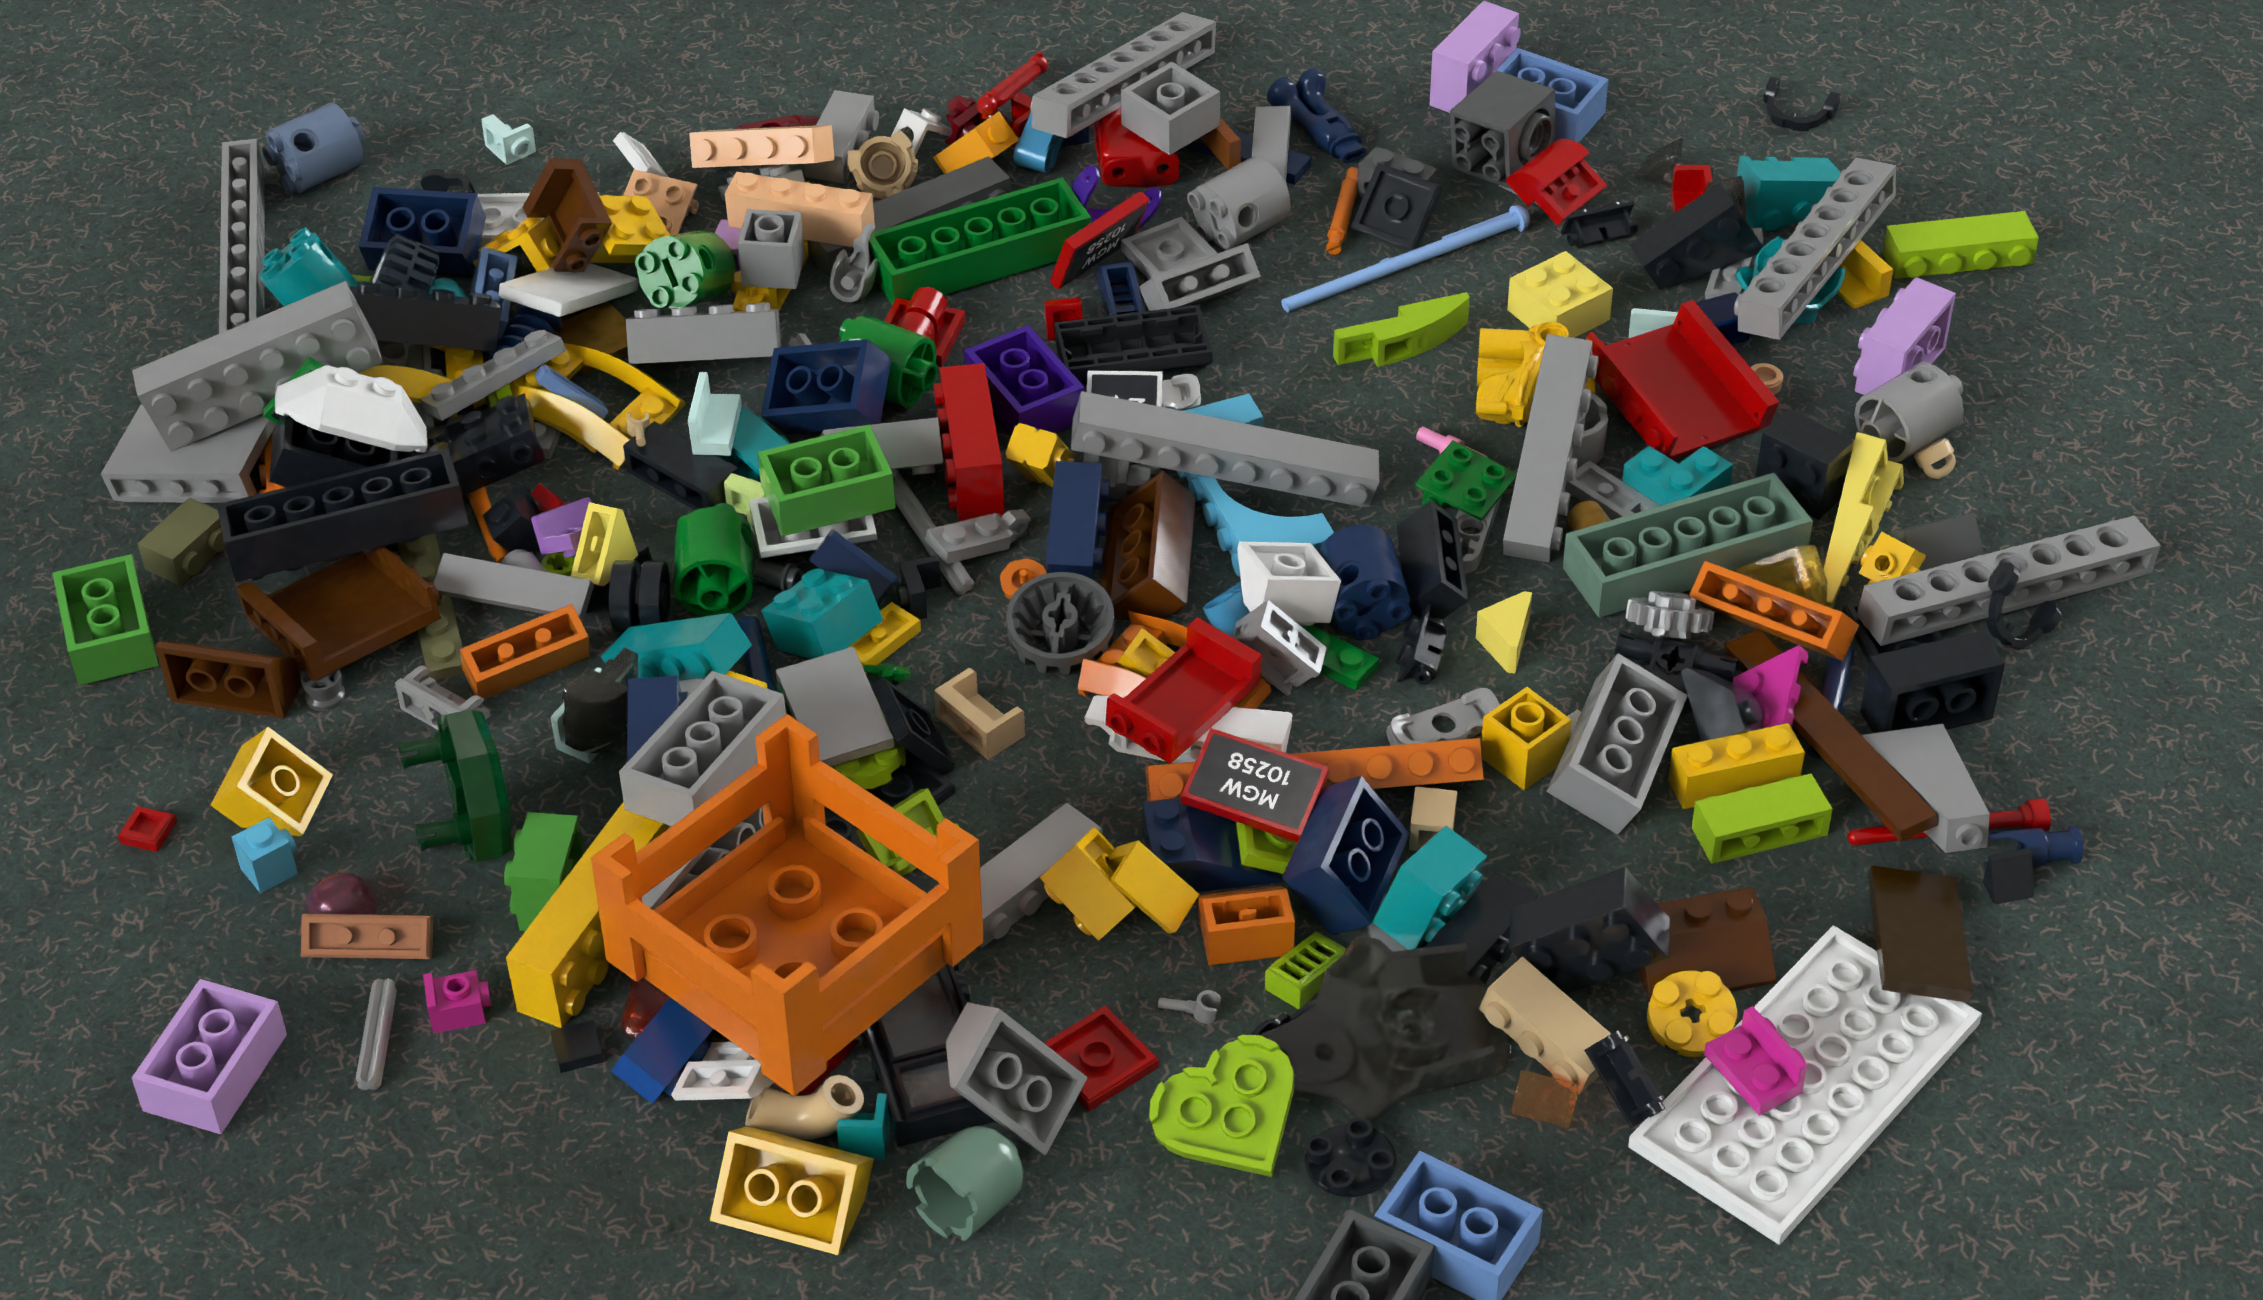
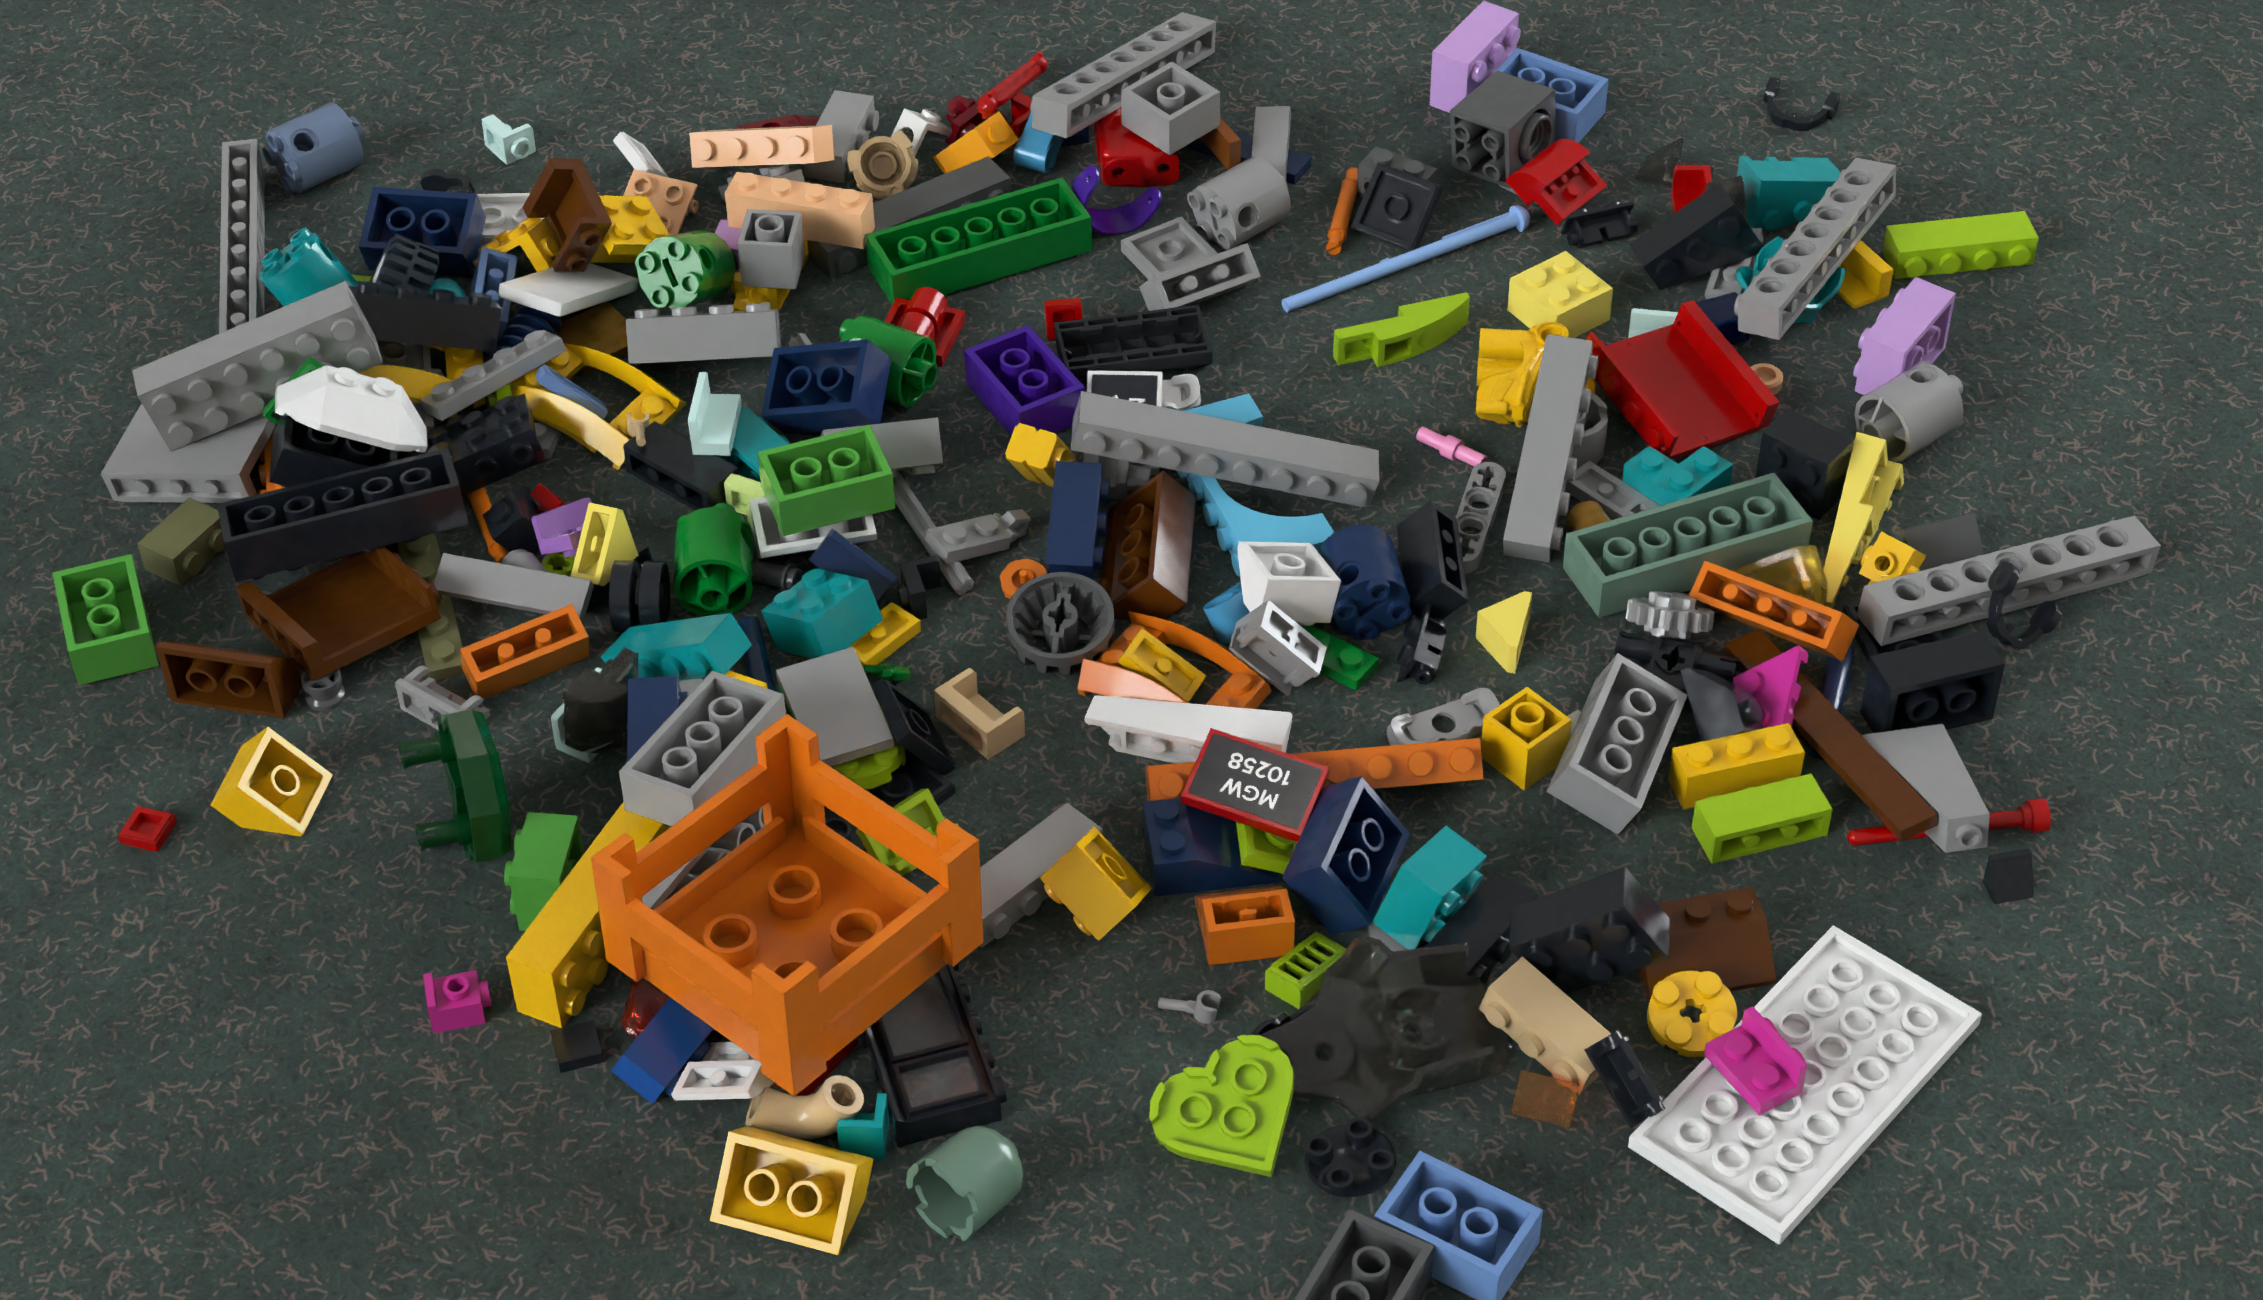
lavender brick [132,979,287,1134] -> none
medium azure brick [232,818,298,893] -> none
nougat tile [301,913,433,959] -> none
clear pink hair [306,872,377,914] -> none
light grey axle [356,978,397,1090] -> none
light grey piece [830,223,878,302] -> none
red brick [934,363,1004,522] -> none
light grey slope [946,1002,1088,1156] -> none
red tile [1044,1006,1159,1111] -> none
tile [1050,191,1150,290] -> none
dark blue slope [1096,261,1145,316] -> none
red panel [1105,617,1262,764] -> none
yellow panel [1108,840,1199,934] -> none
dark blue piece [1267,68,1366,163] -> none
tan brick [1409,787,1457,851] -> none
green hinge [1415,440,1517,521] -> none
dark brown tile [1868,865,1973,1002] -> none
tan tile [1914,438,1956,479] -> none
dark blue piece [1983,826,2084,867] -> none

